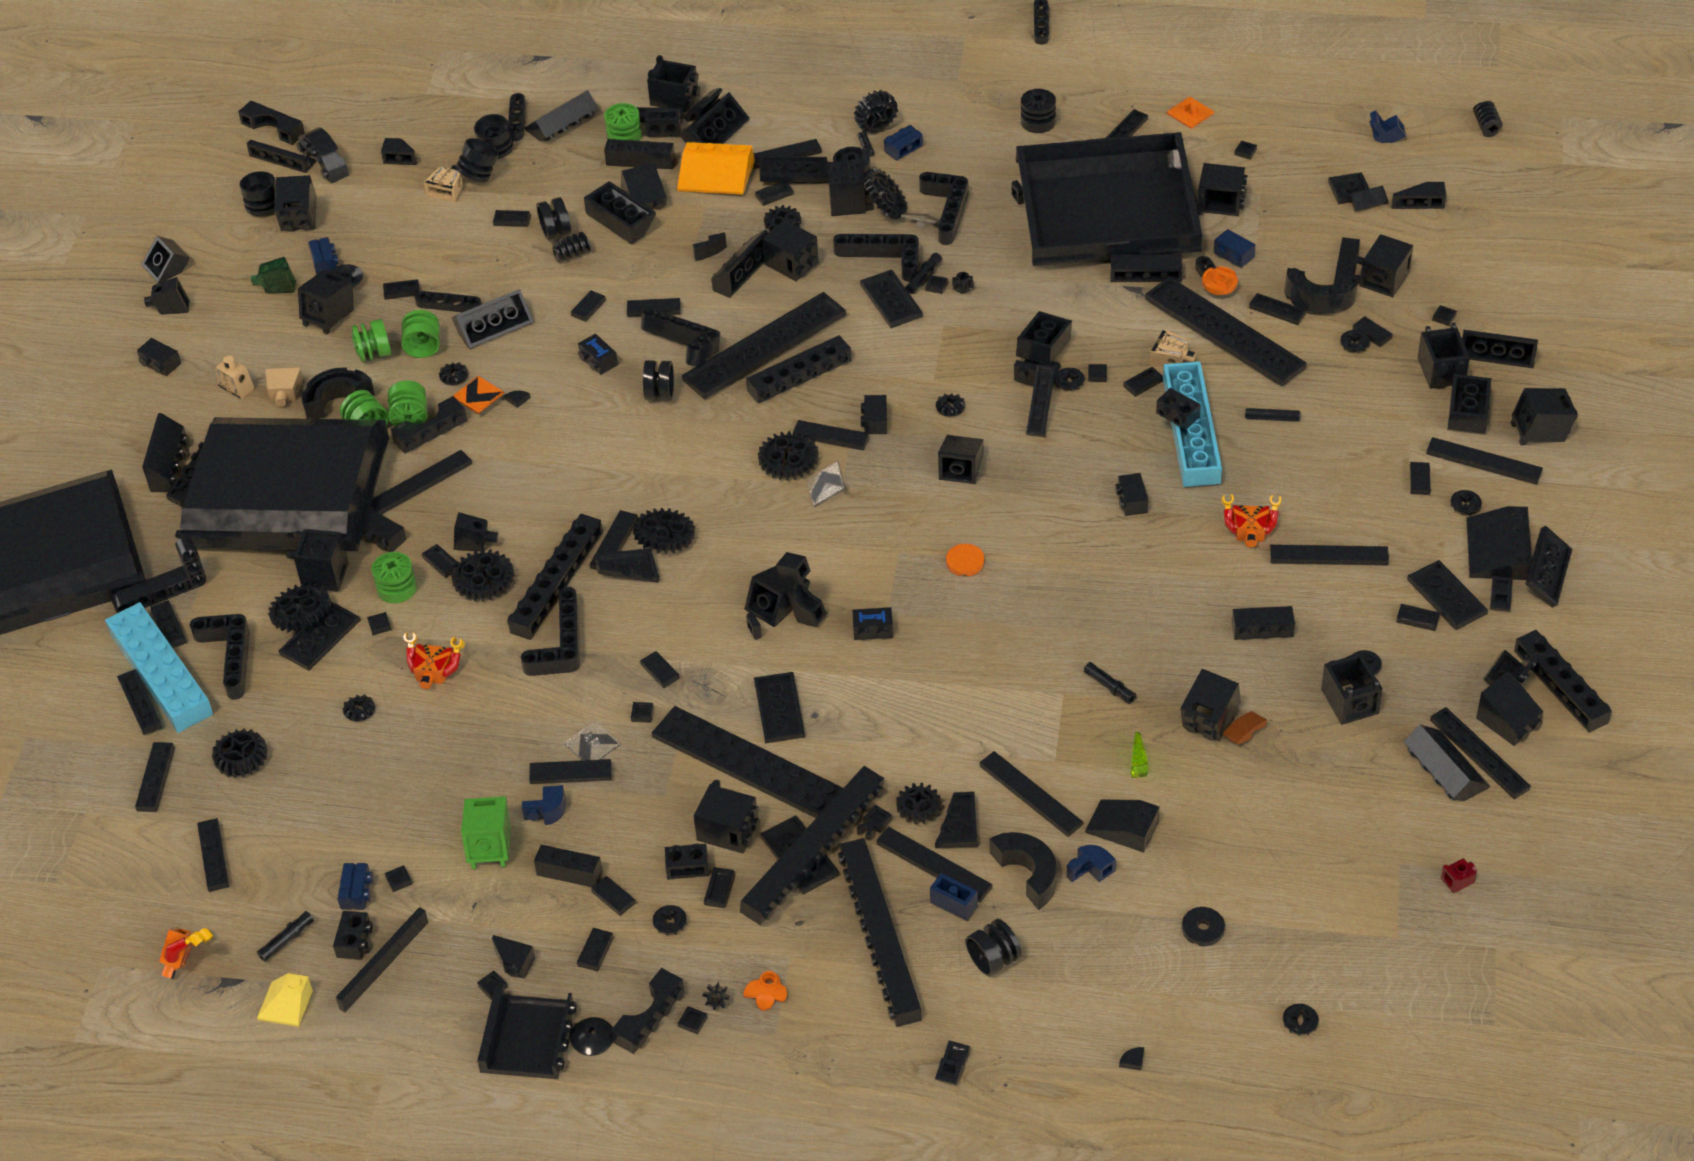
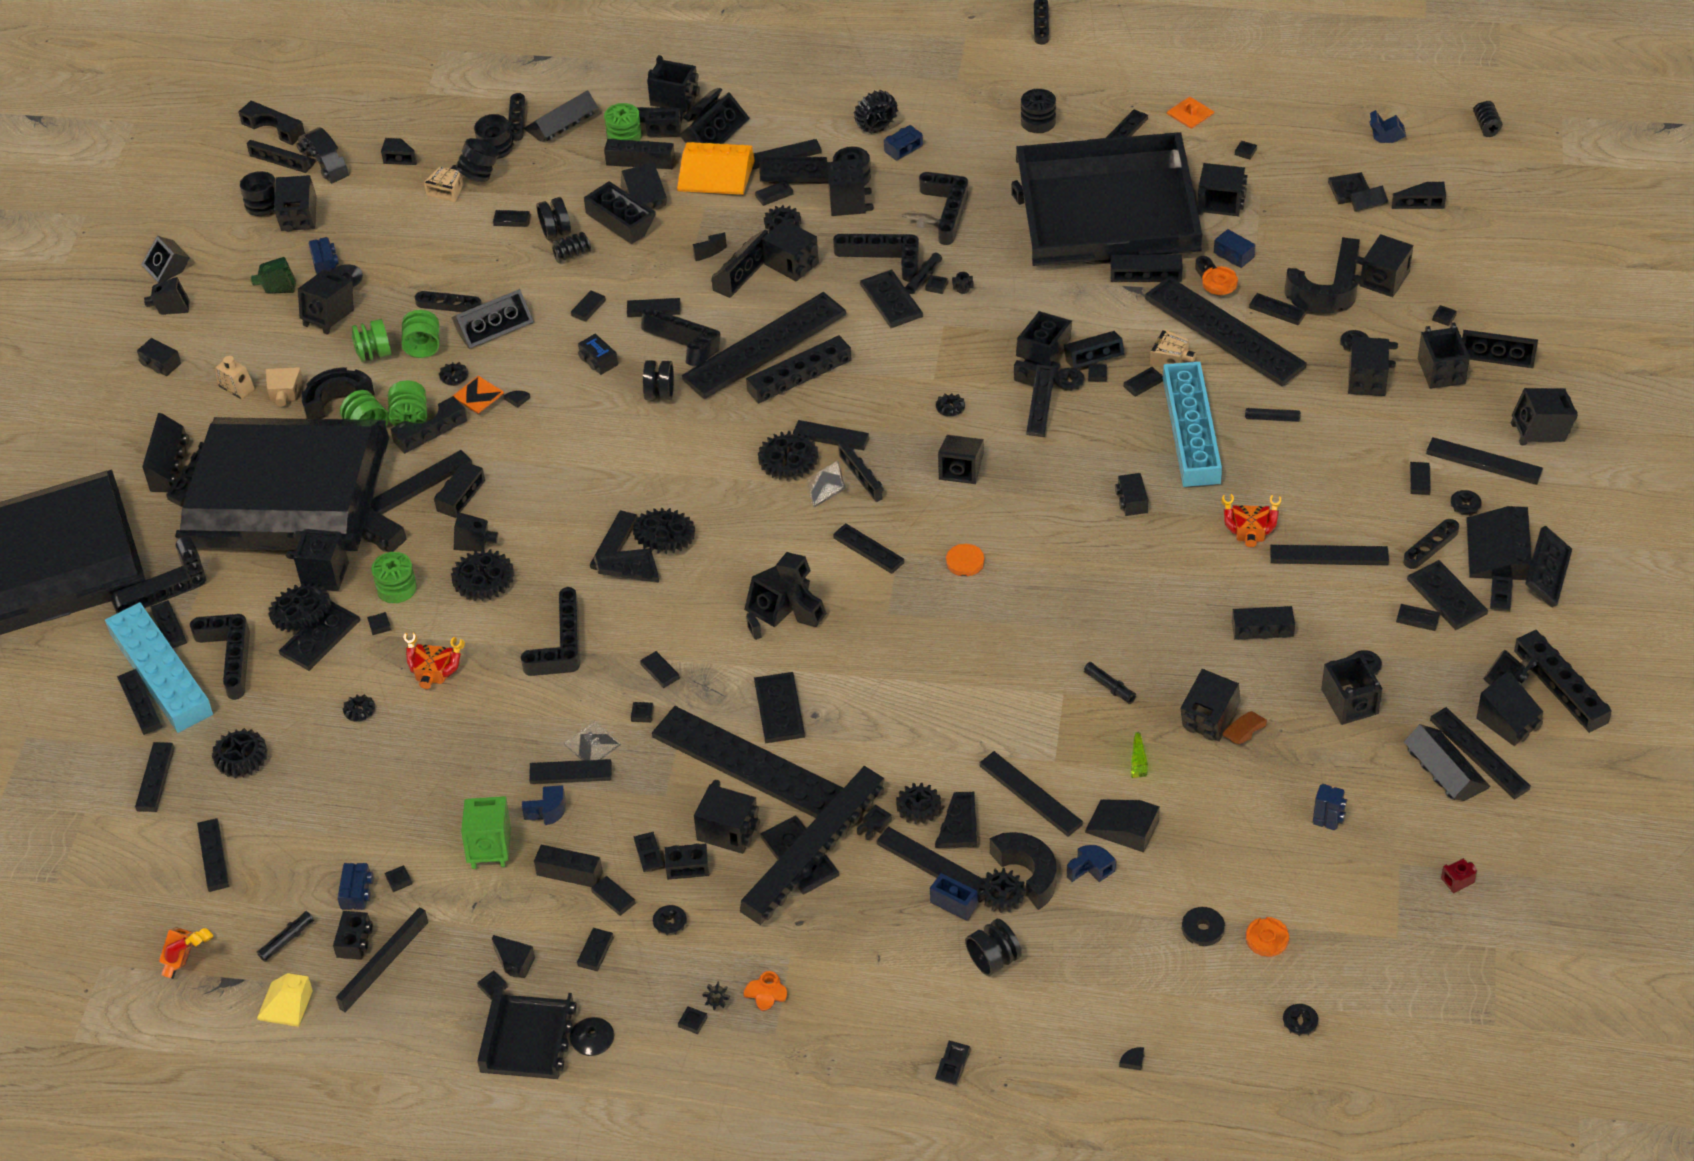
black tile [383,279,420,300] -> none
black tile [422,544,457,579] -> none
black brick [507,513,603,640] -> none
black arch [610,968,685,1054] -> none
black tile [704,867,735,908] -> none
black brick [838,838,922,1027] -> none
black brick [852,607,893,640] -> none
black axle [857,131,874,156] -> none
black brick [860,395,887,435] -> none
black gear [864,168,908,220] -> none
black brick [1156,388,1201,430] -> none
black tile [1352,316,1393,347] -> none
black brick [1447,374,1491,433] -> none
none -> black brick [434,461,485,518]
none -> black slope [633,831,664,872]
none -> black tile [833,523,904,574]
none -> black plate [838,440,884,502]
none -> black gear [979,868,1026,913]
none -> black brick [1064,331,1124,369]
none -> orange tile [1246,917,1289,957]
none -> dark blue brick [1312,783,1348,831]
none -> black container [1348,337,1398,396]
none -> black beam [1403,519,1459,569]

